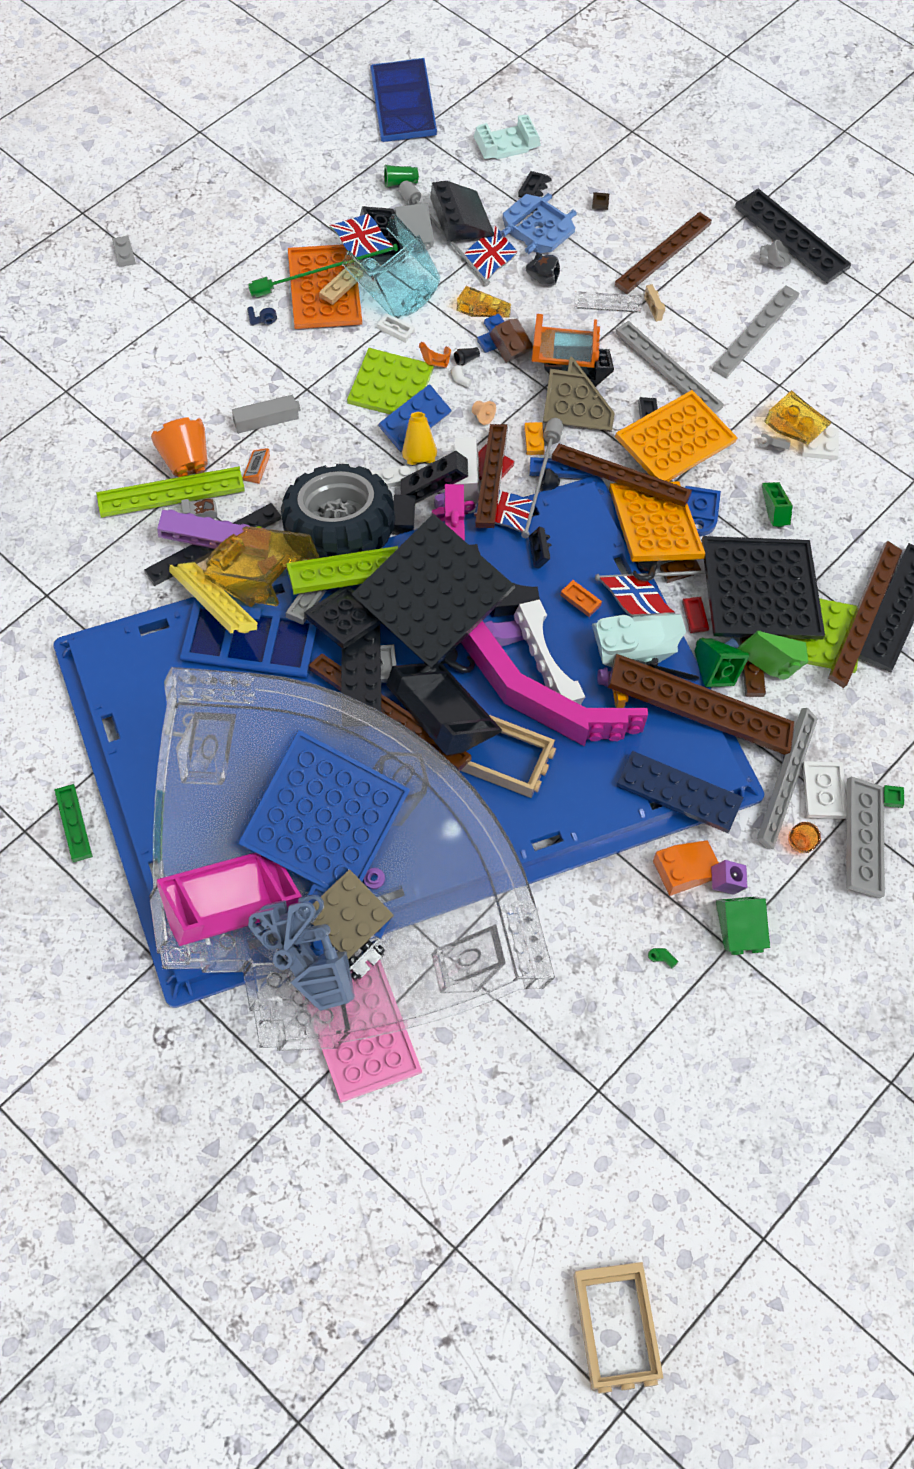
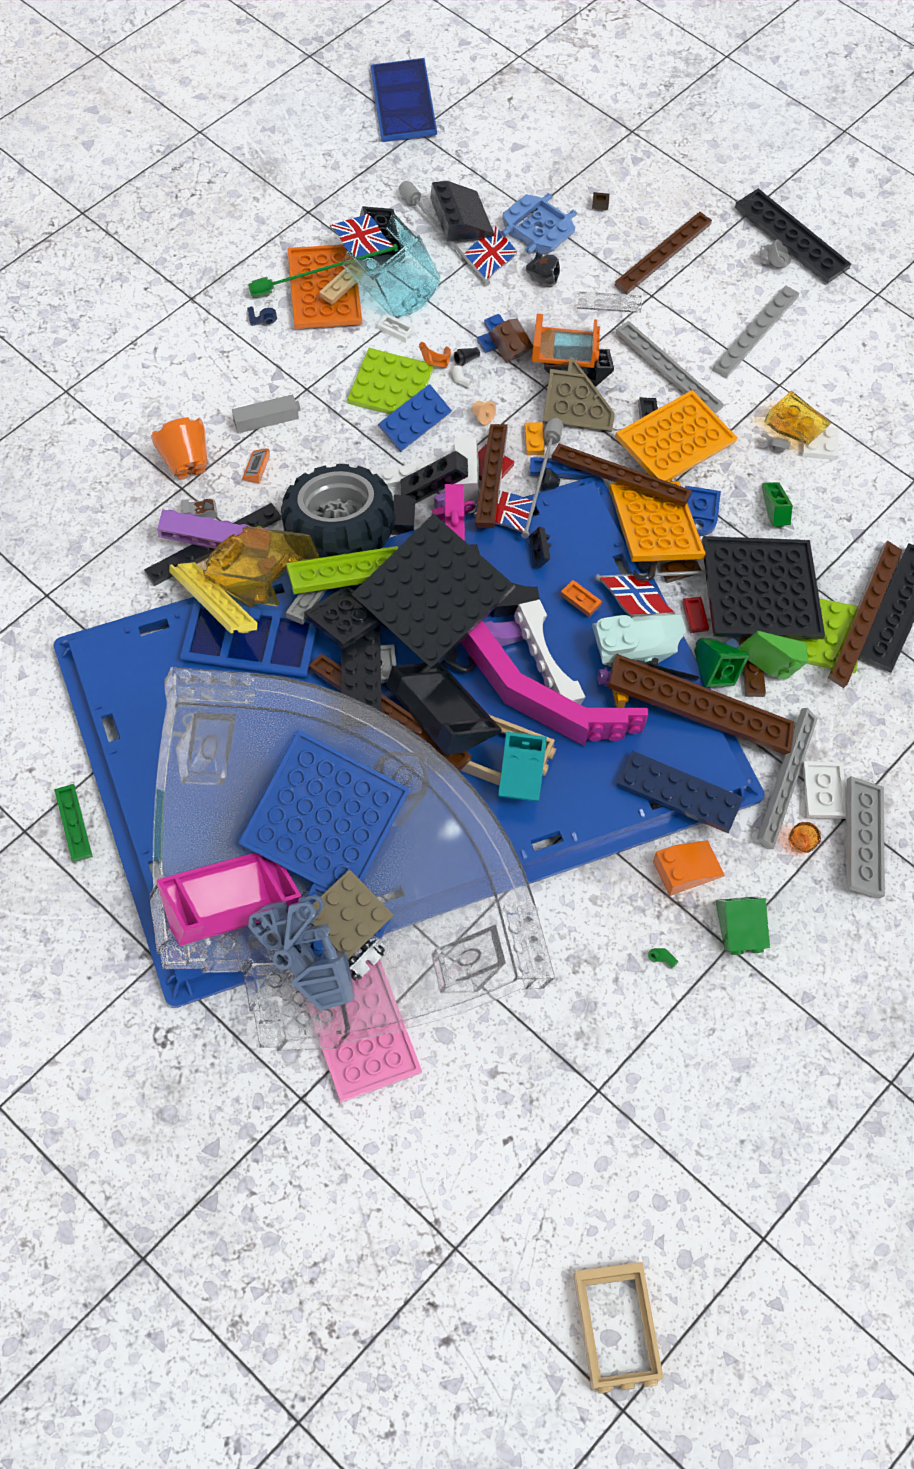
lime plate [96,466,245,518] -> none
light grey plate [112,235,136,267] -> none
medium lavender plate [364,868,385,889] -> none
green plant [384,164,419,188] -> none
light grey slope [394,203,434,253] -> none
yellow cone [402,412,437,465] -> none
clear yellow slope [456,285,511,318] -> none
light aqua plate [474,115,541,159] -> none
black plate [518,171,552,198] -> none
tan plate [644,284,665,322] -> none
medium lavender piece [711,860,748,895] -> none
green plate [884,785,904,808] -> none
none -> teal slope [498,732,547,802]

